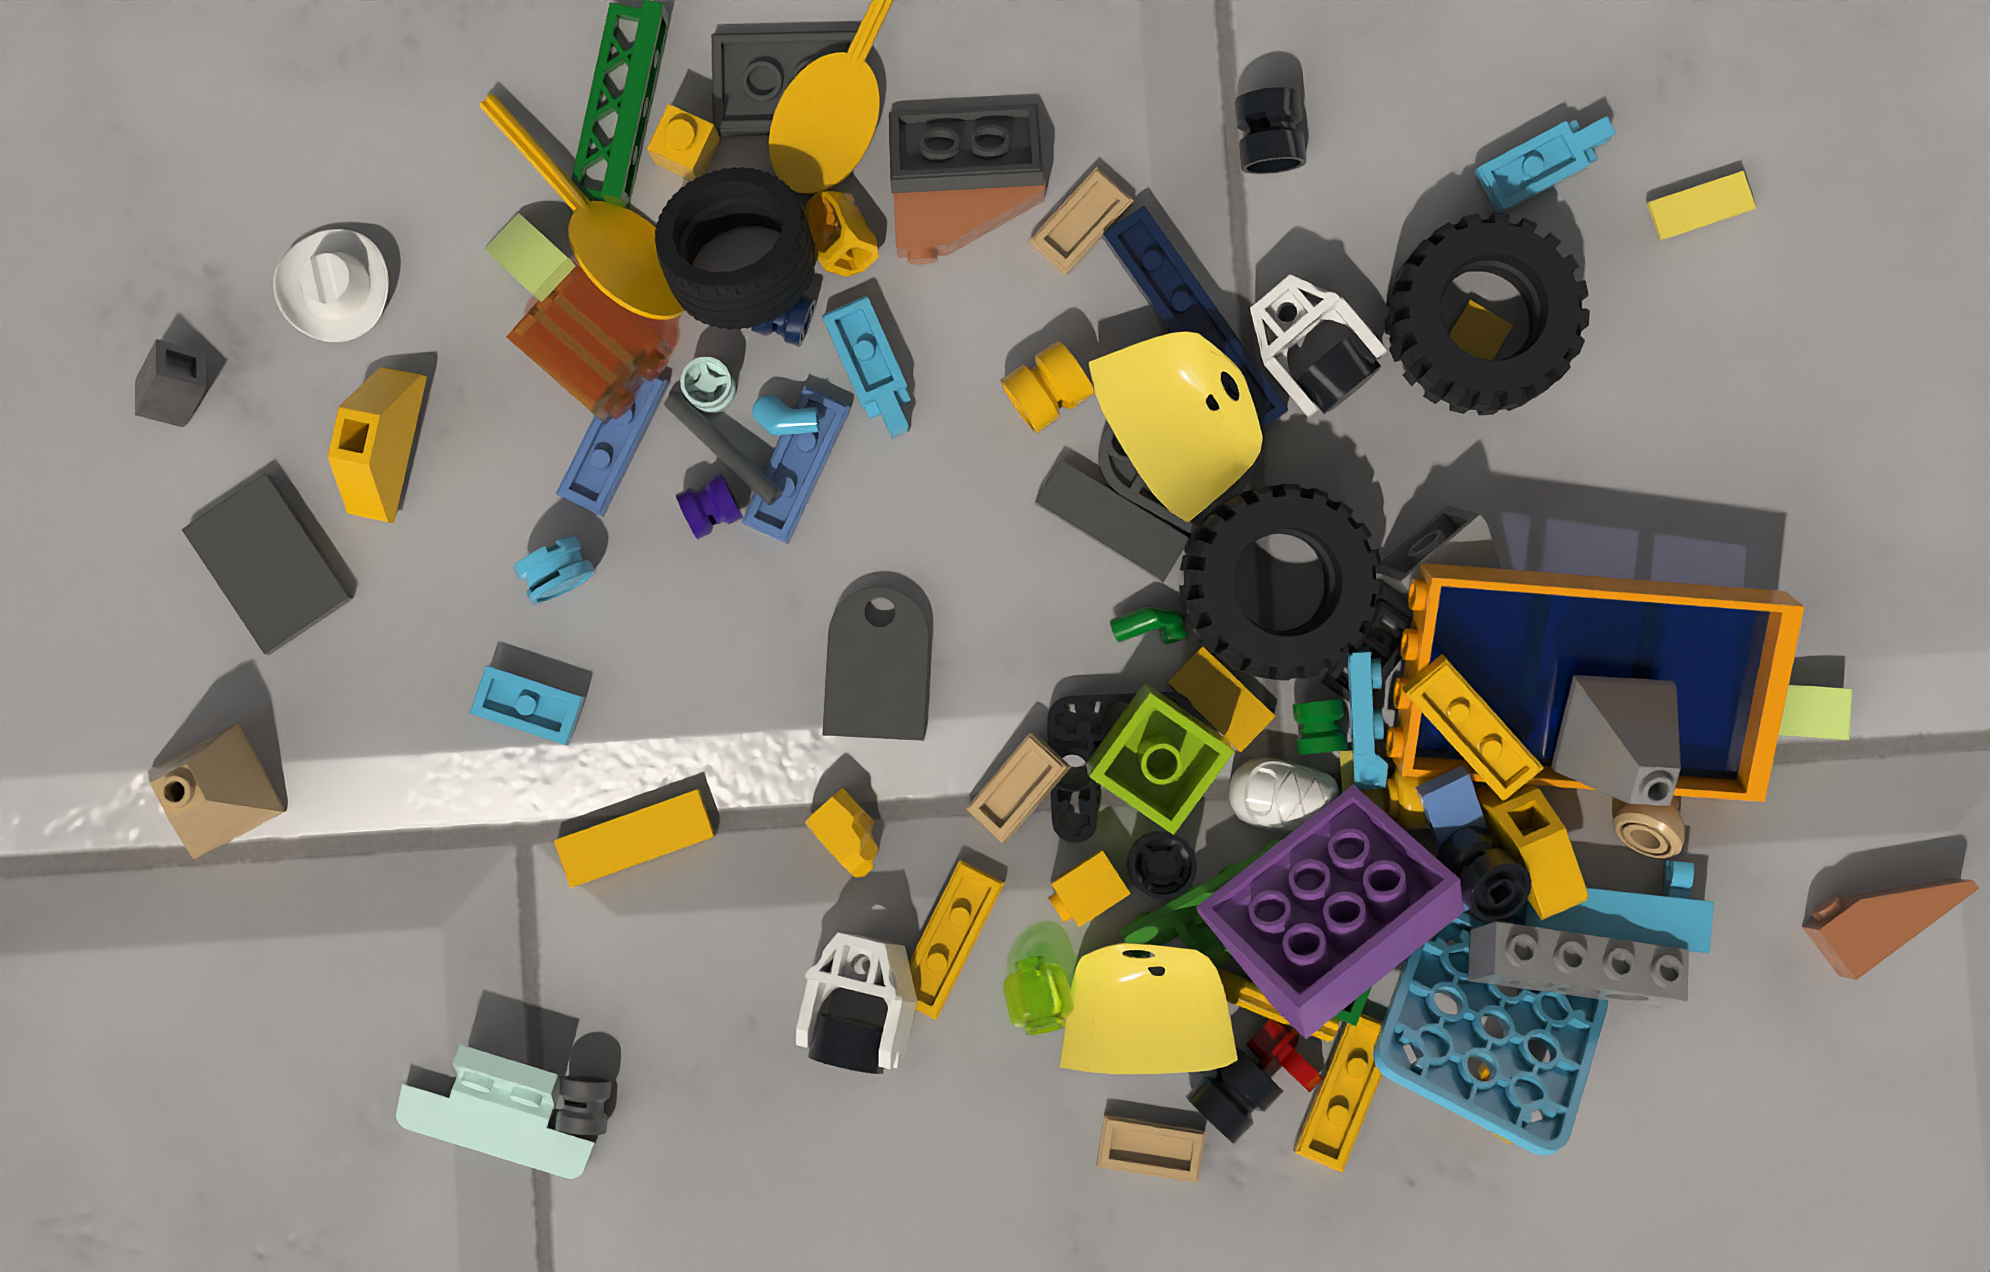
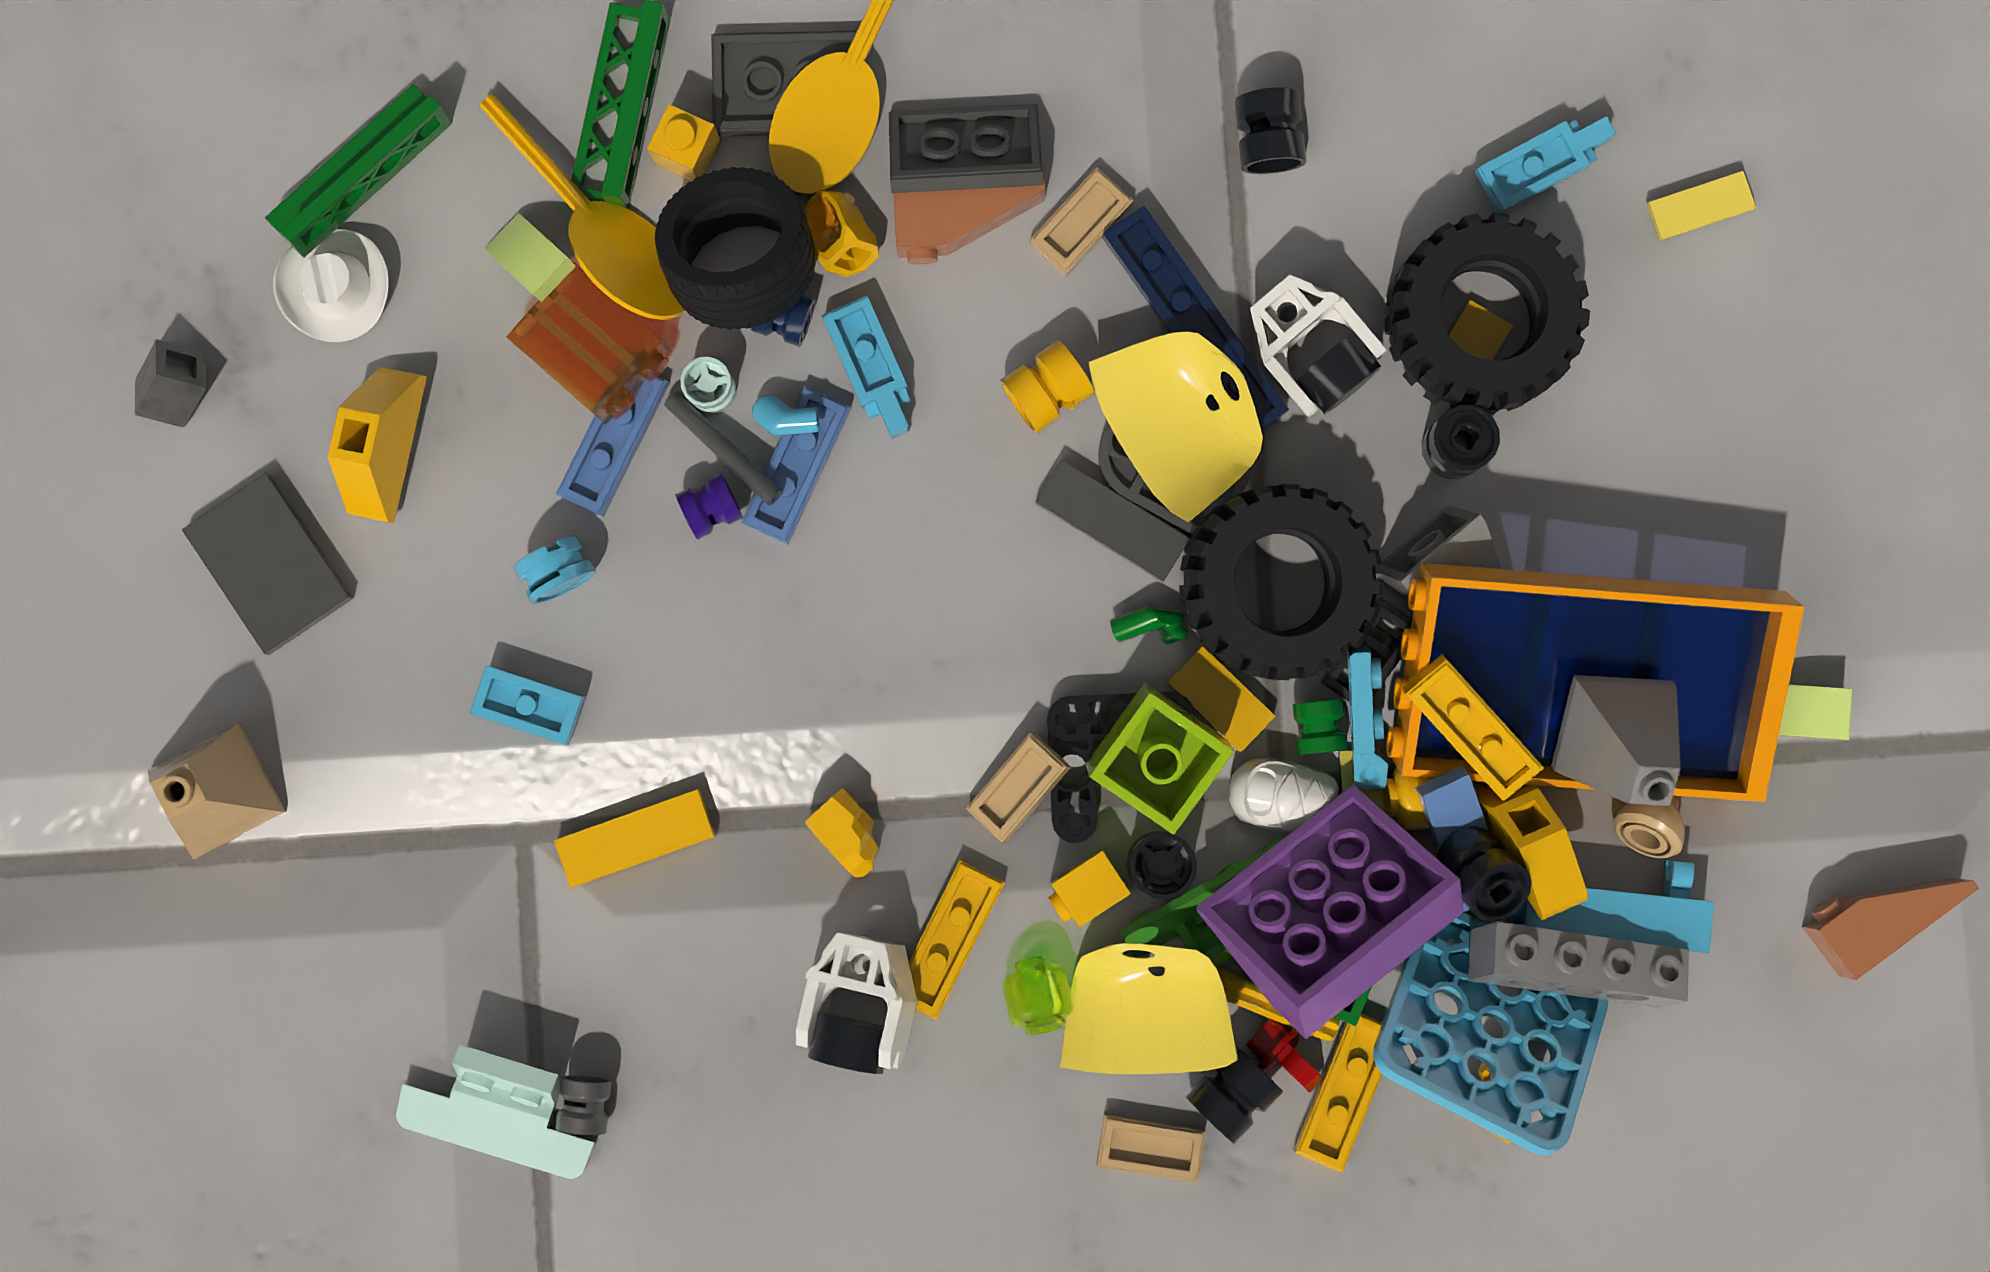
dark grey tile [822,587,930,741] -> none
none -> green fence [265,84,451,258]
none -> black wheel [1422,405,1500,479]

